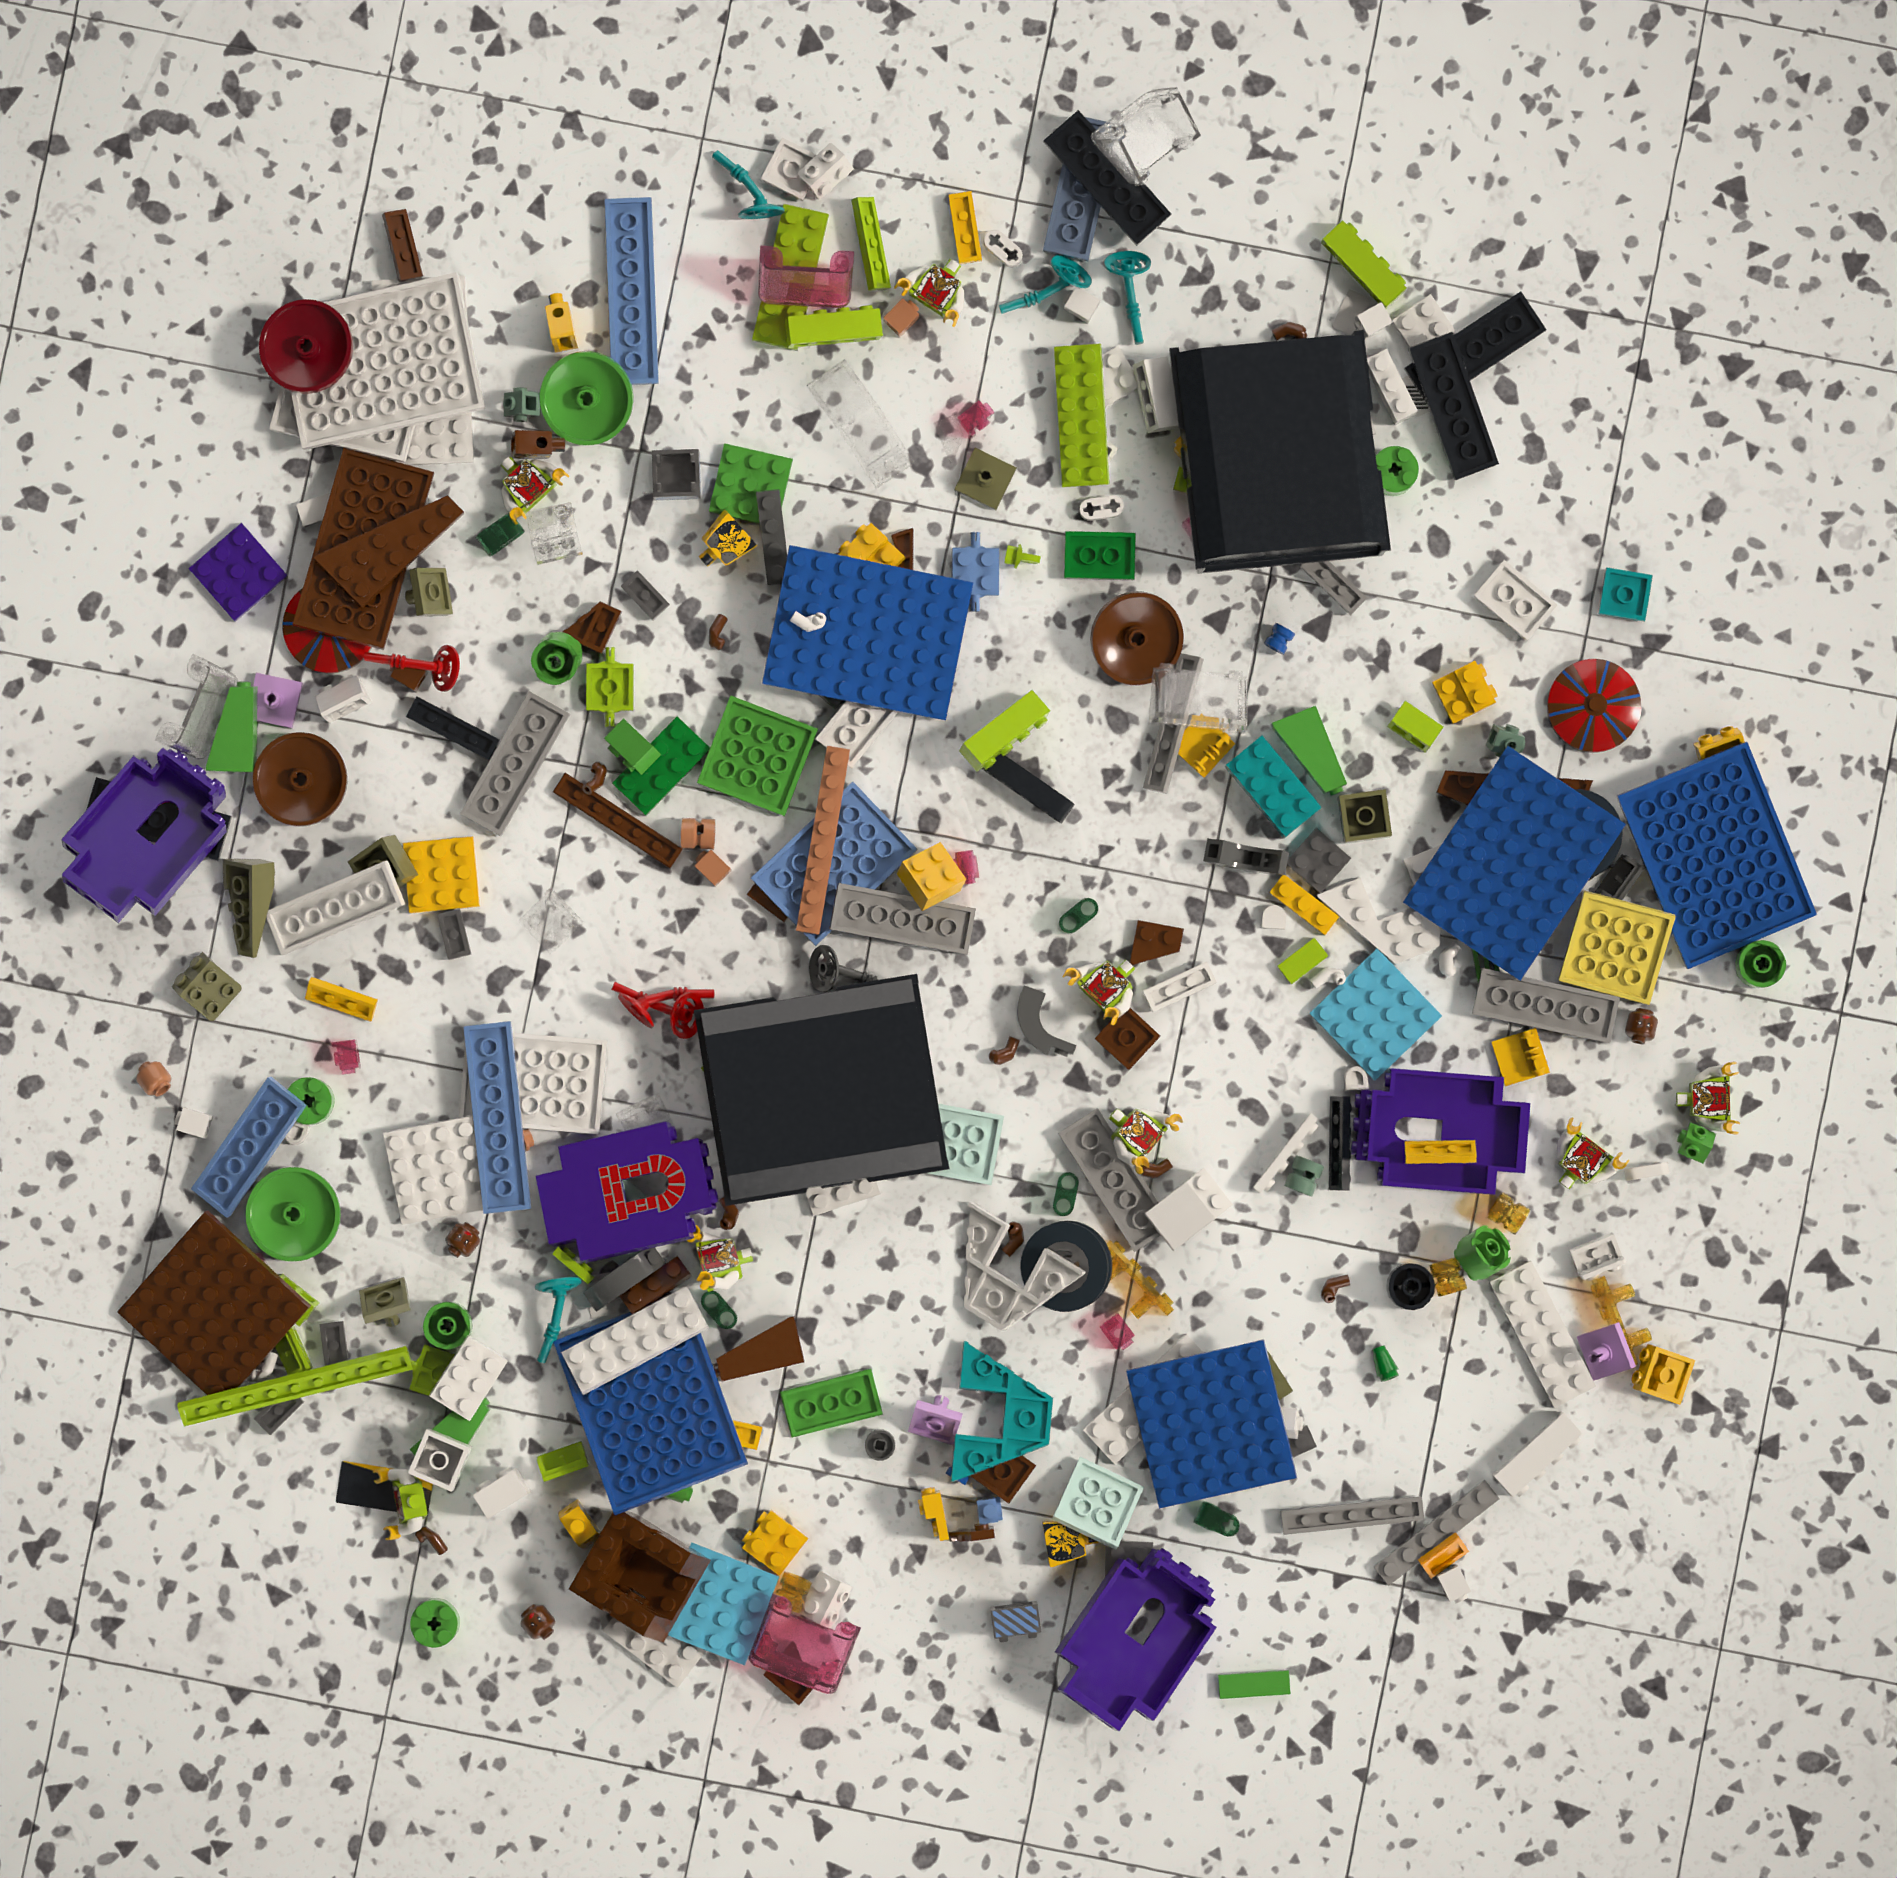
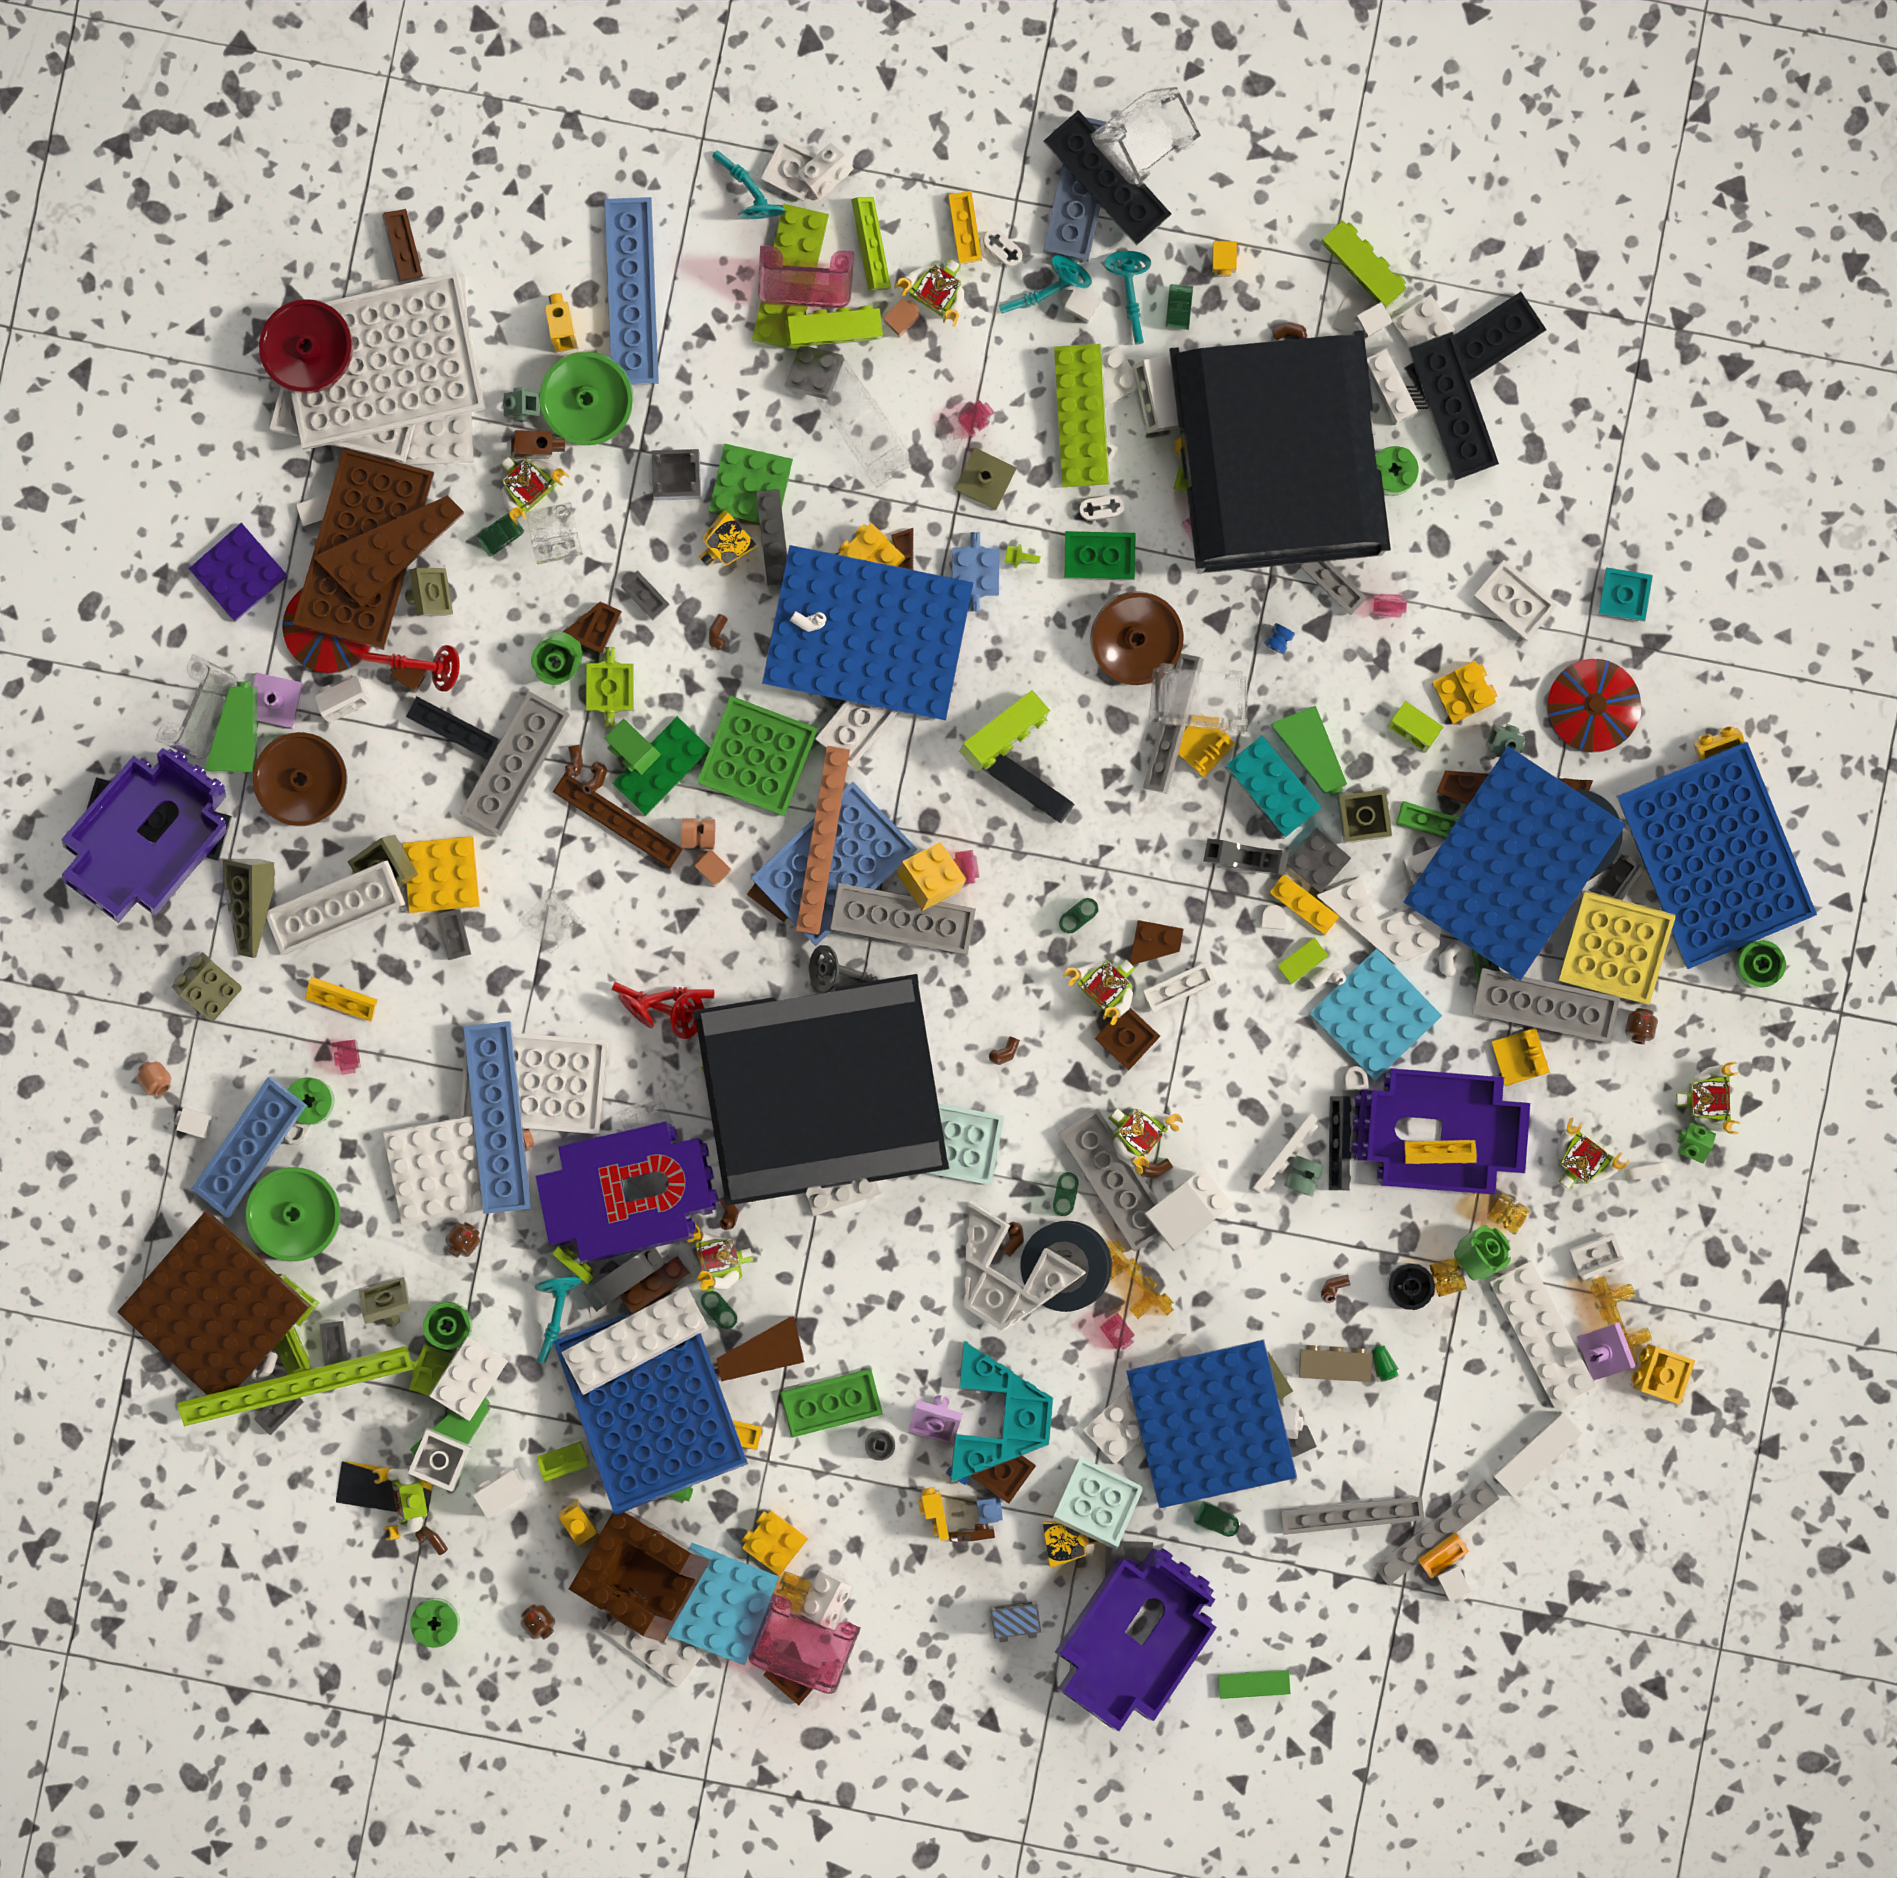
dark grey arch [1017,985,1077,1057] -> none
none -> reddish brown arm [565,745,583,777]
none -> flat silver plate [784,346,844,400]
none -> clear green beam [1165,284,1193,330]
none -> yellow brick [1212,241,1237,277]
none -> dark tan brick [1299,1345,1372,1382]
none -> clear pink brick [1373,593,1407,618]
none -> bright green tile [1396,801,1459,839]

